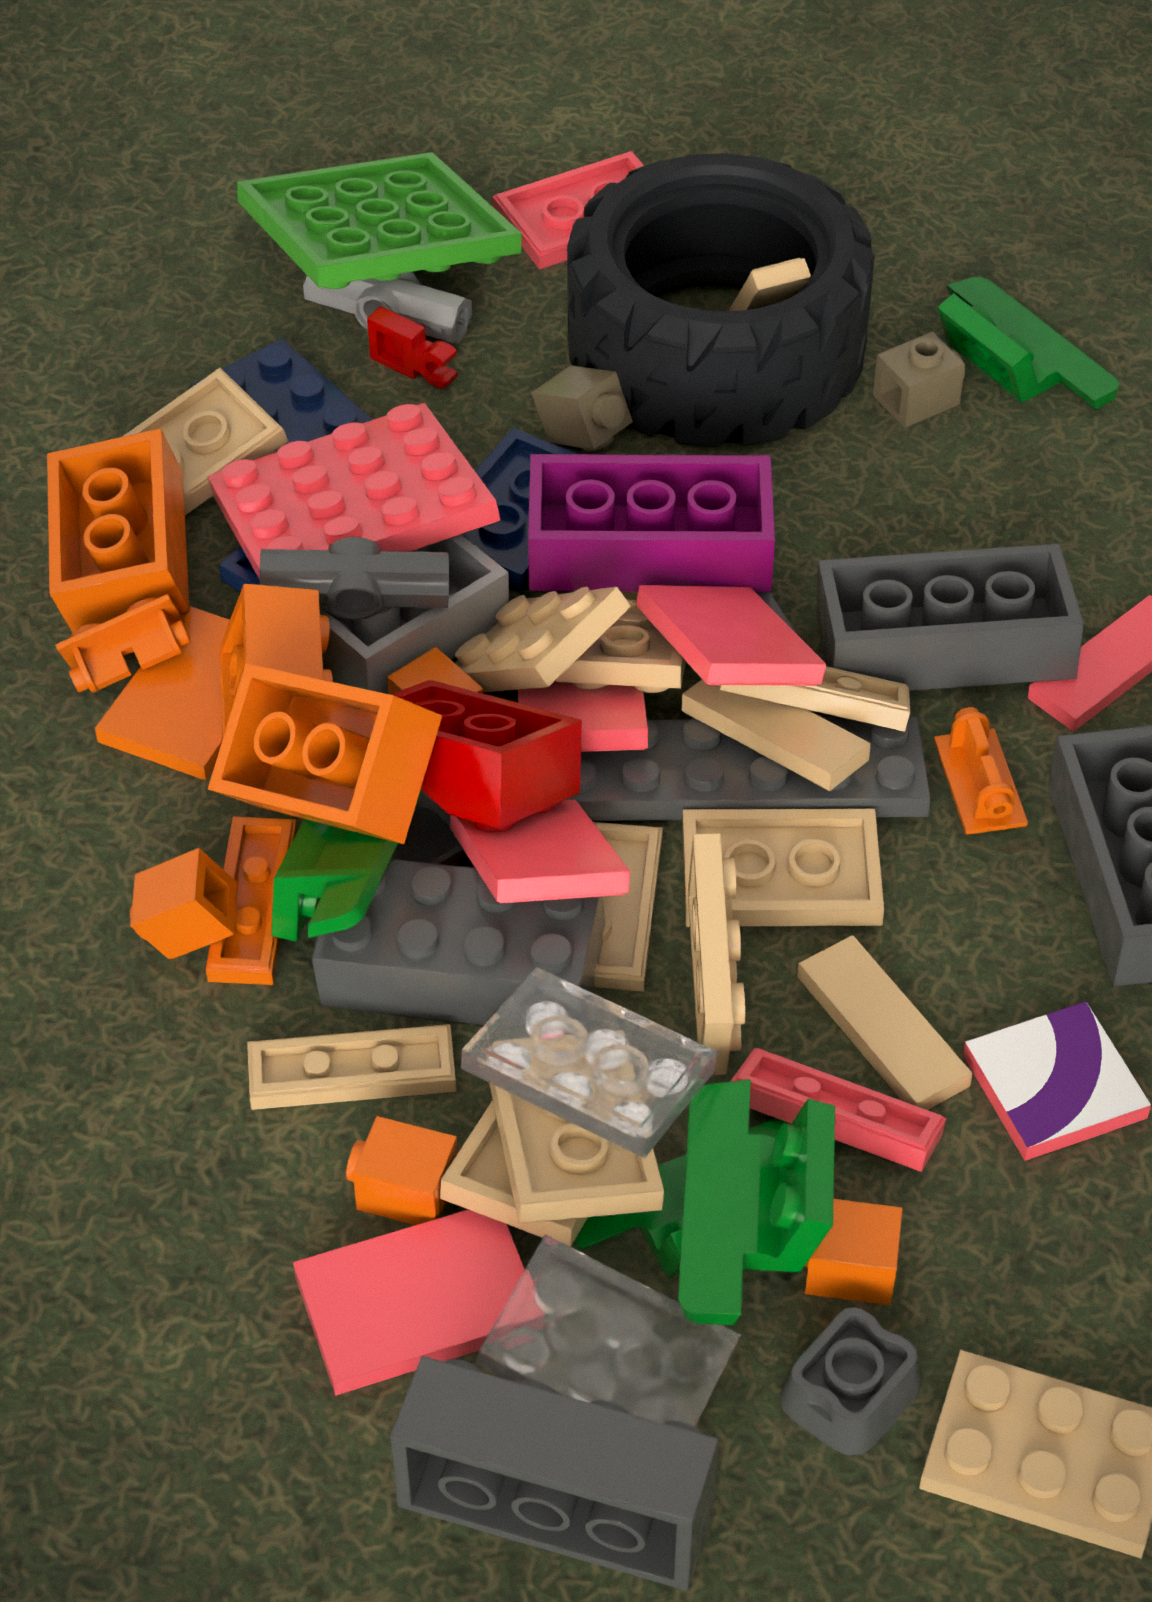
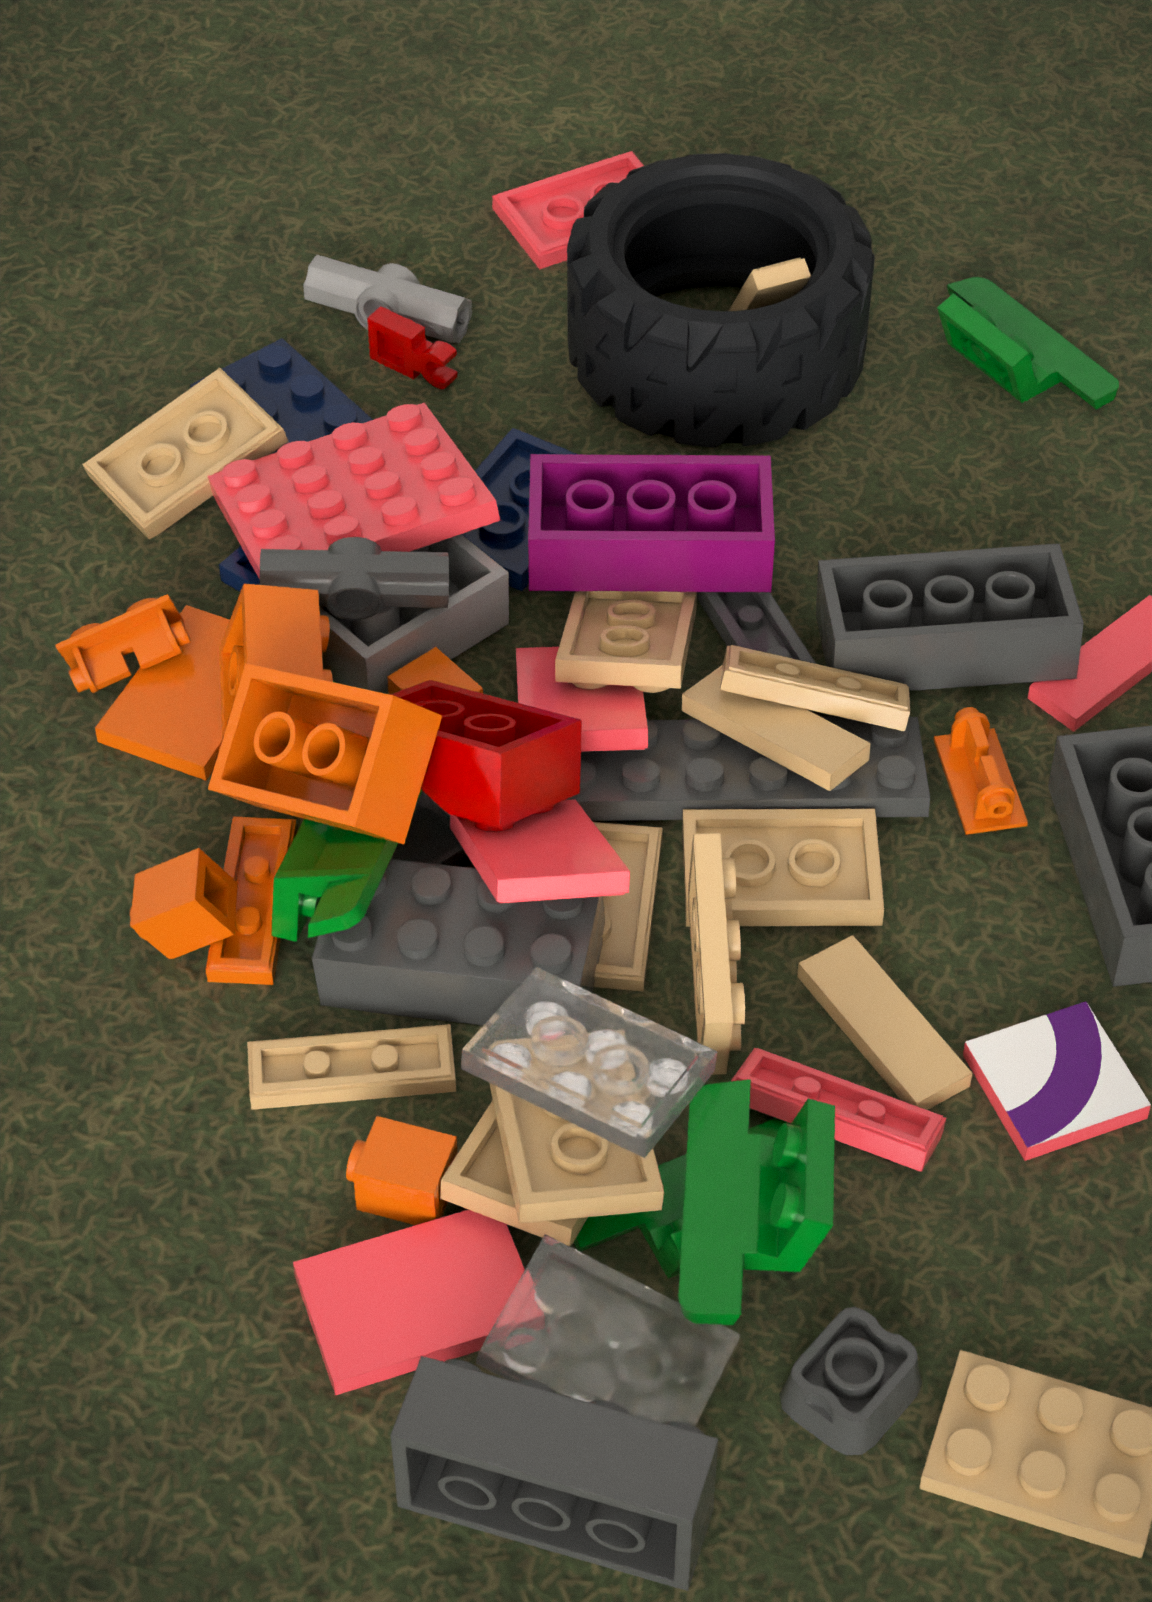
orange brick [47,428,190,633] -> none
bright green plate [237,152,522,289] -> none
tan plate [455,587,631,692] -> none
dark tan brick [531,366,633,451] -> none
coral tile [636,585,826,686] -> none
orange brick [804,1199,903,1305] -> none
dark tan brick [873,332,965,428] -> none

